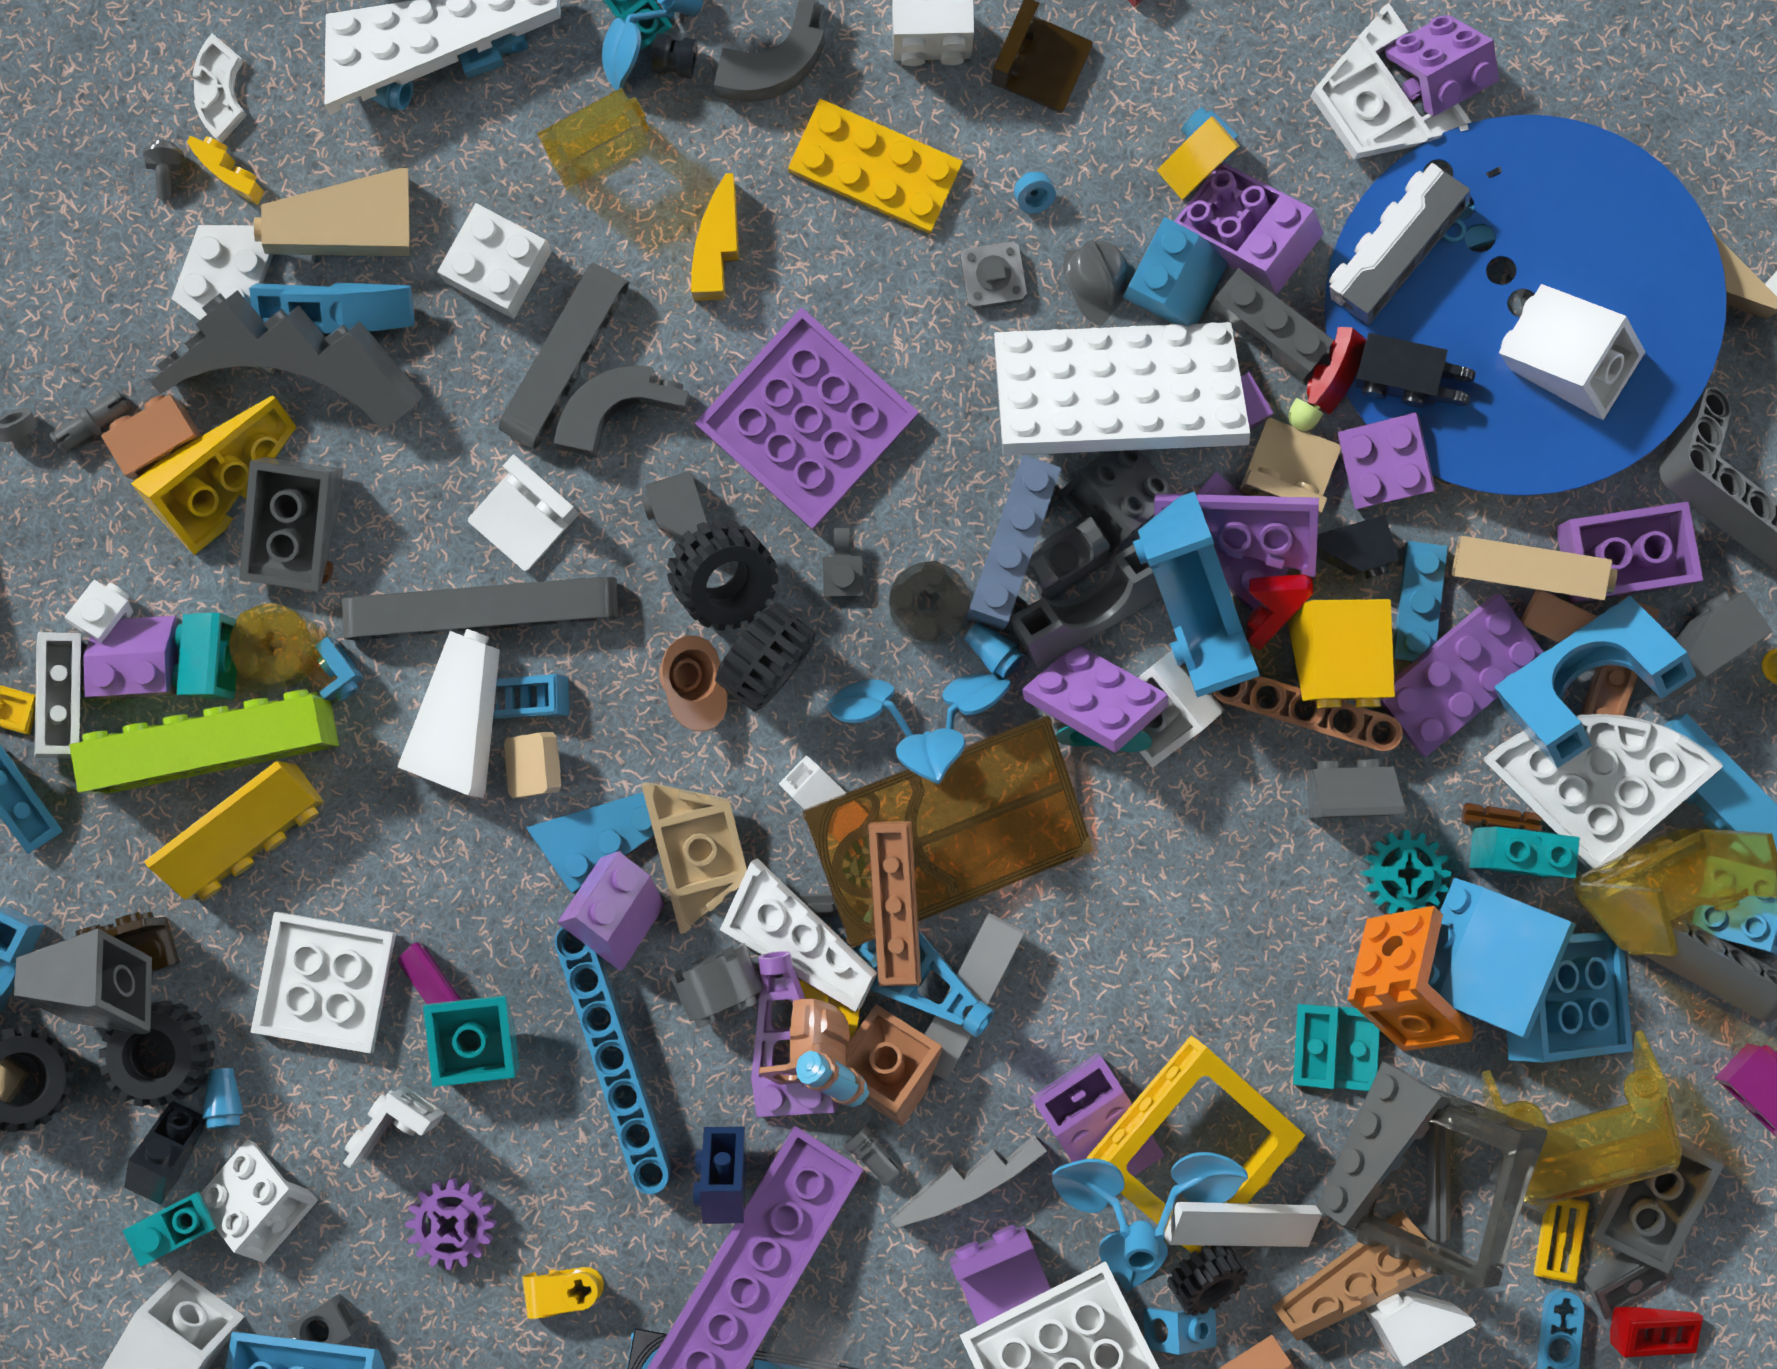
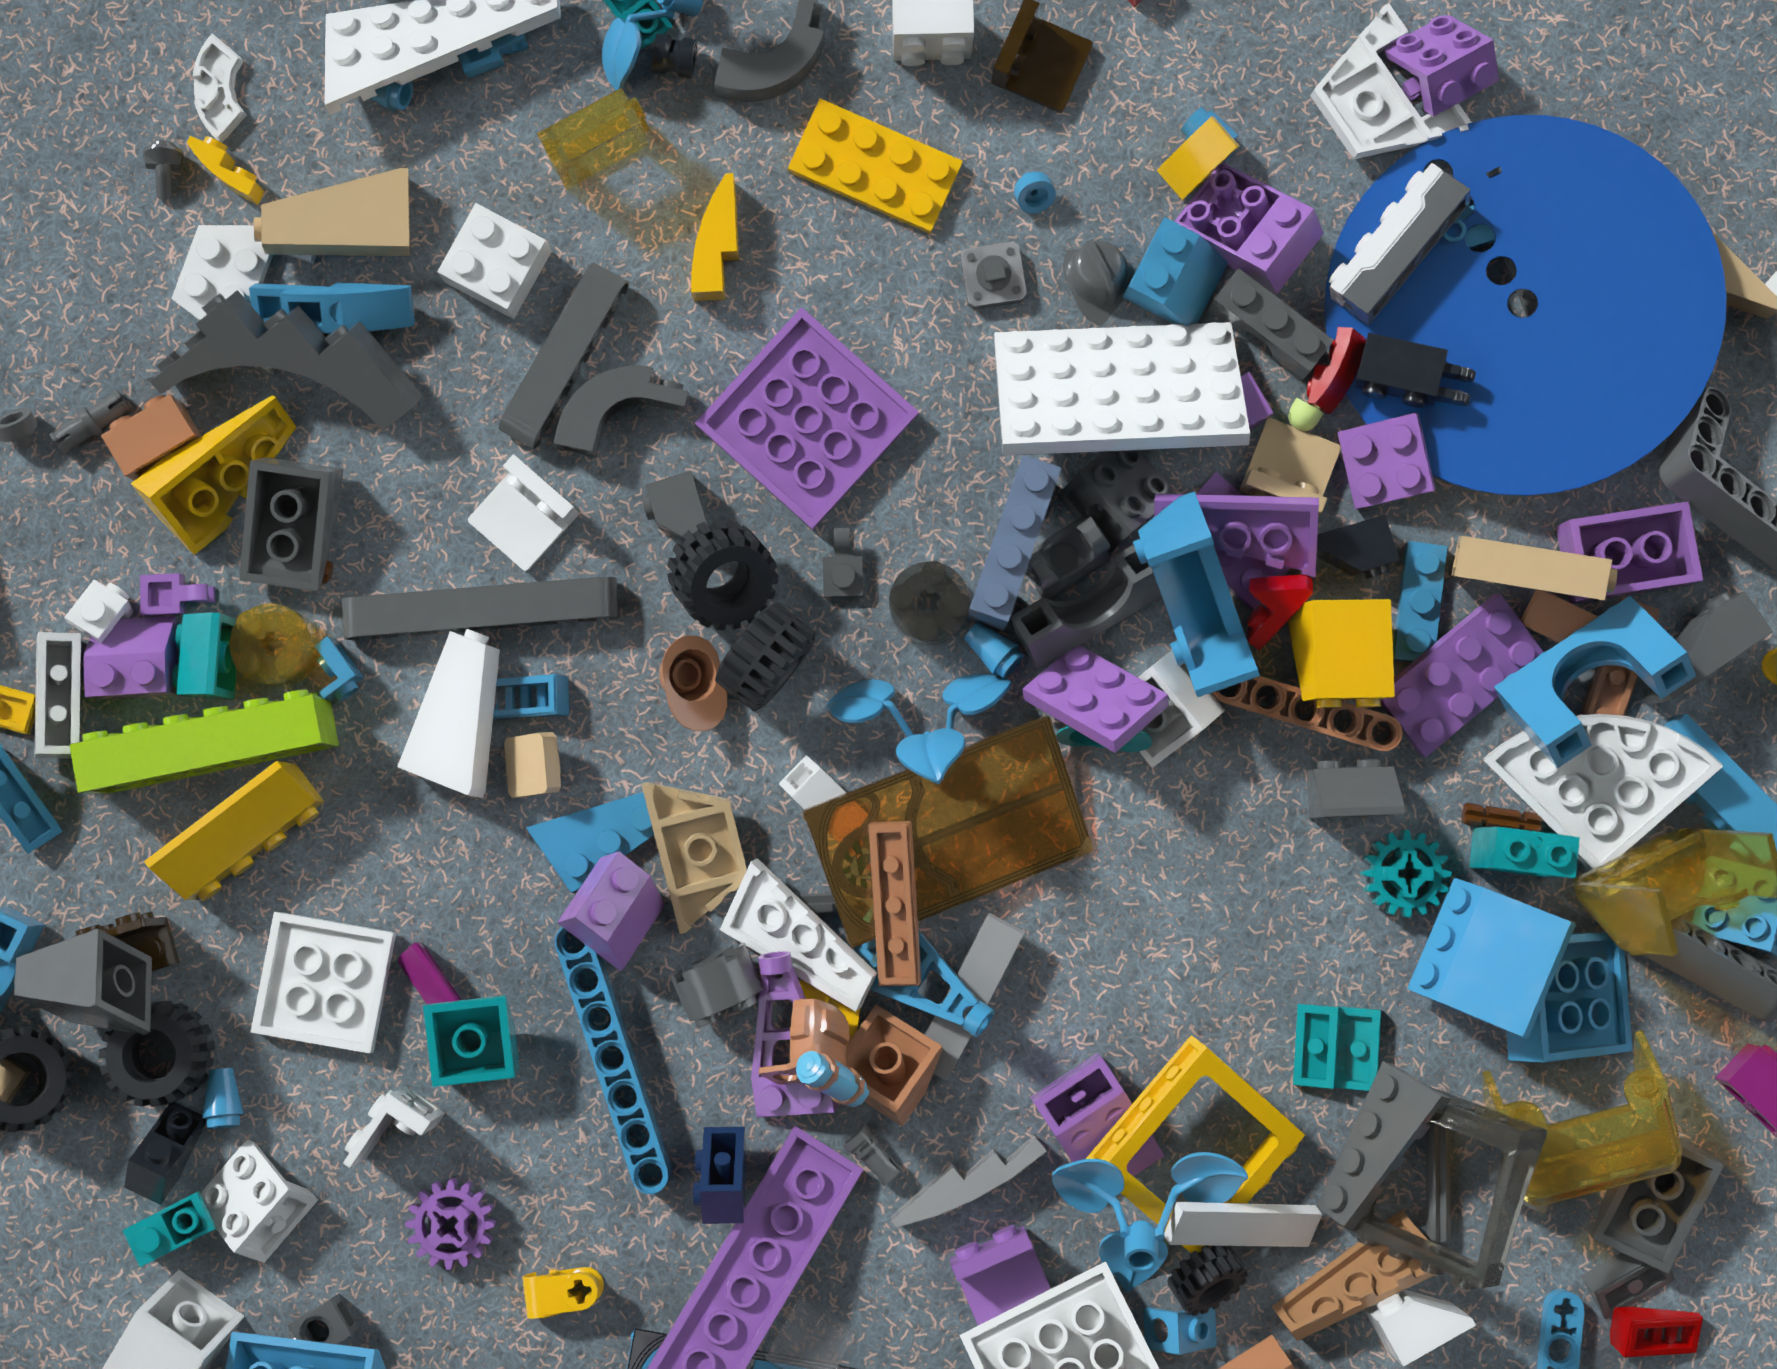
orange bracket [1347,906,1474,1051] -> none
white slope [1499,284,1645,420] -> none
yellow tile [1534,1195,1589,1283] -> none
none -> medium lavender plate [140,573,215,616]

